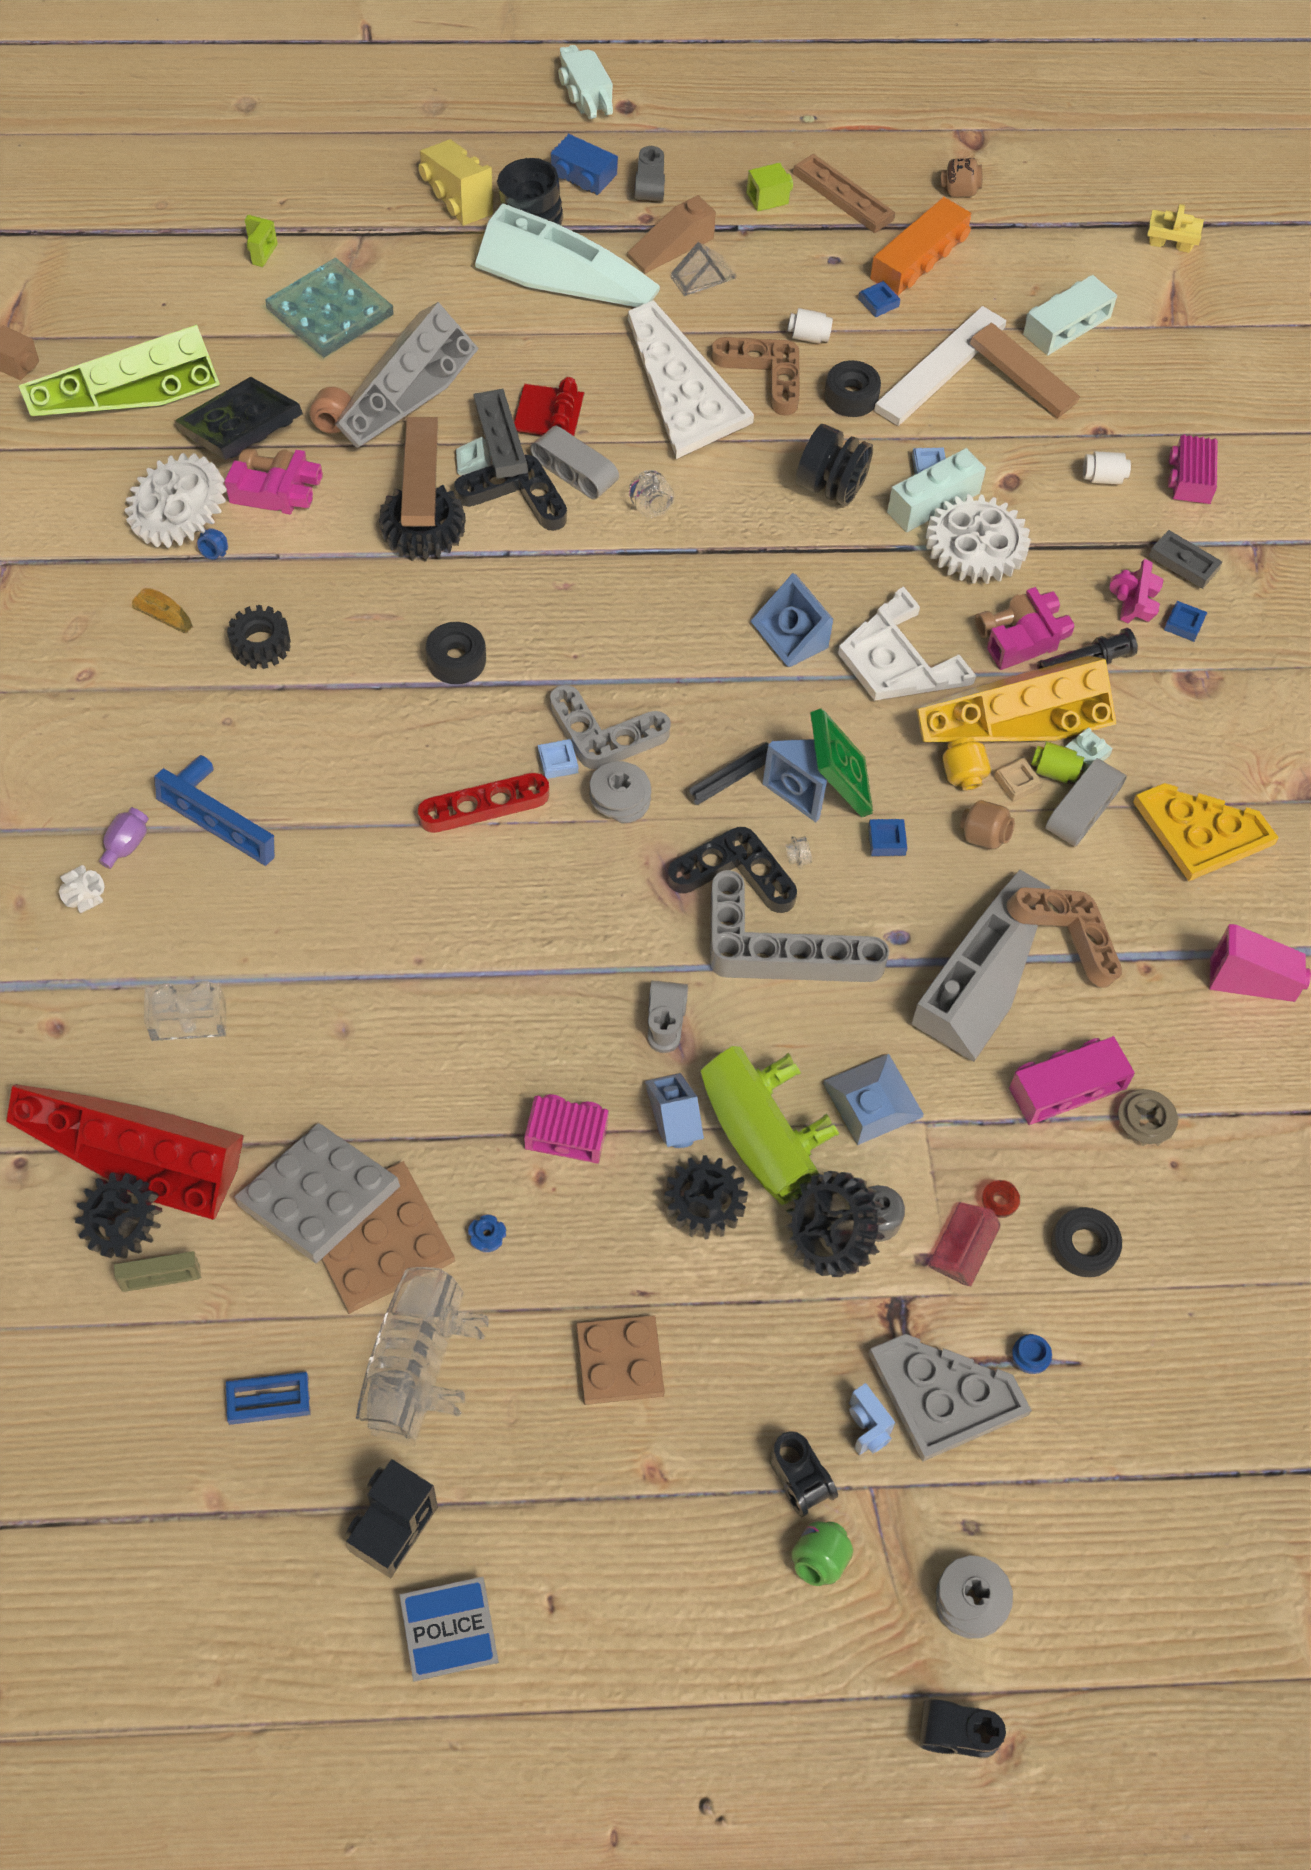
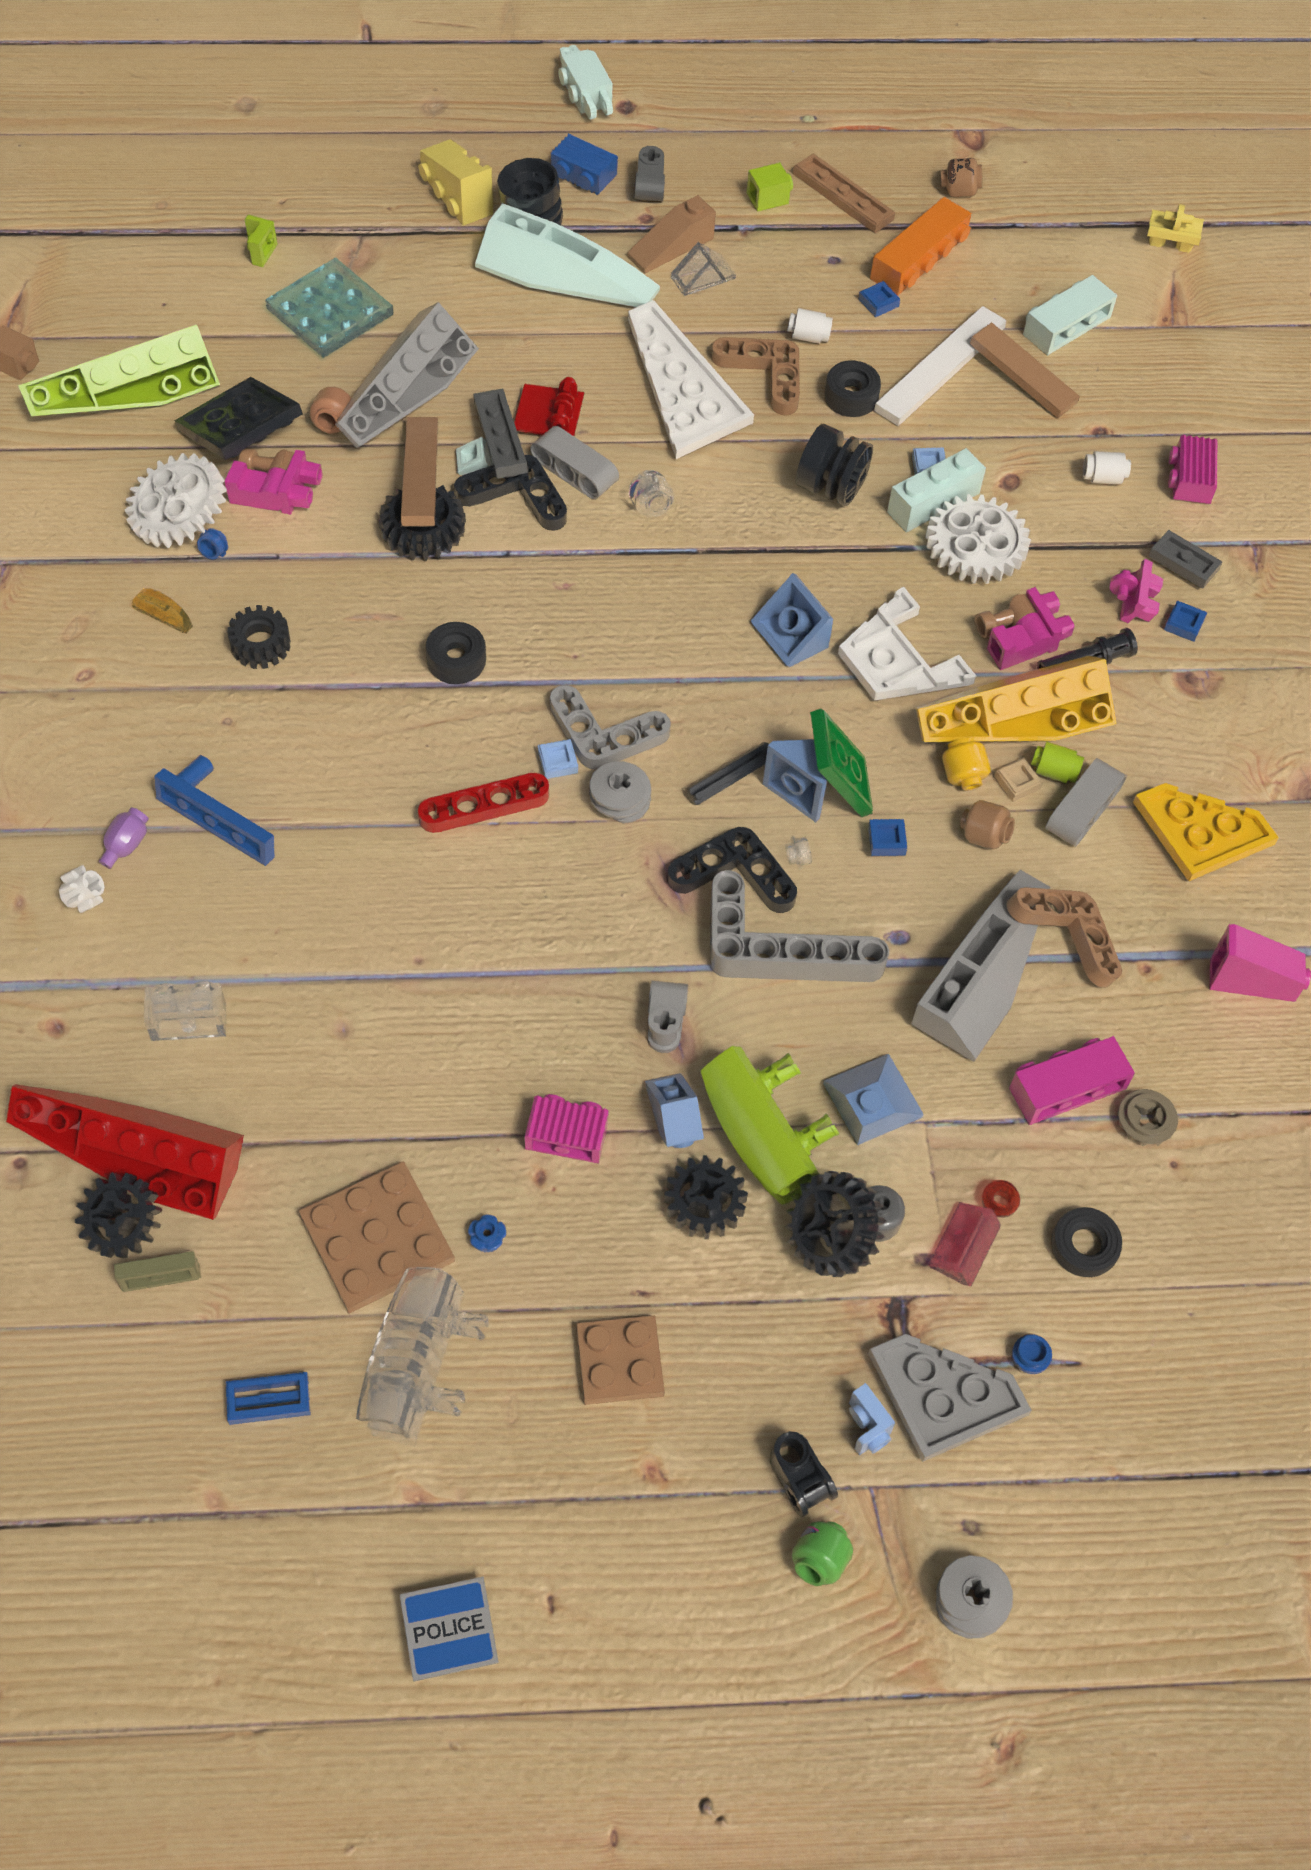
light grey plate [235,1123,400,1264] -> none
black brick [346,1459,438,1579] -> none
black piece [919,1699,1006,1758] -> none
light aqua tile [1065,728,1113,772] -> none

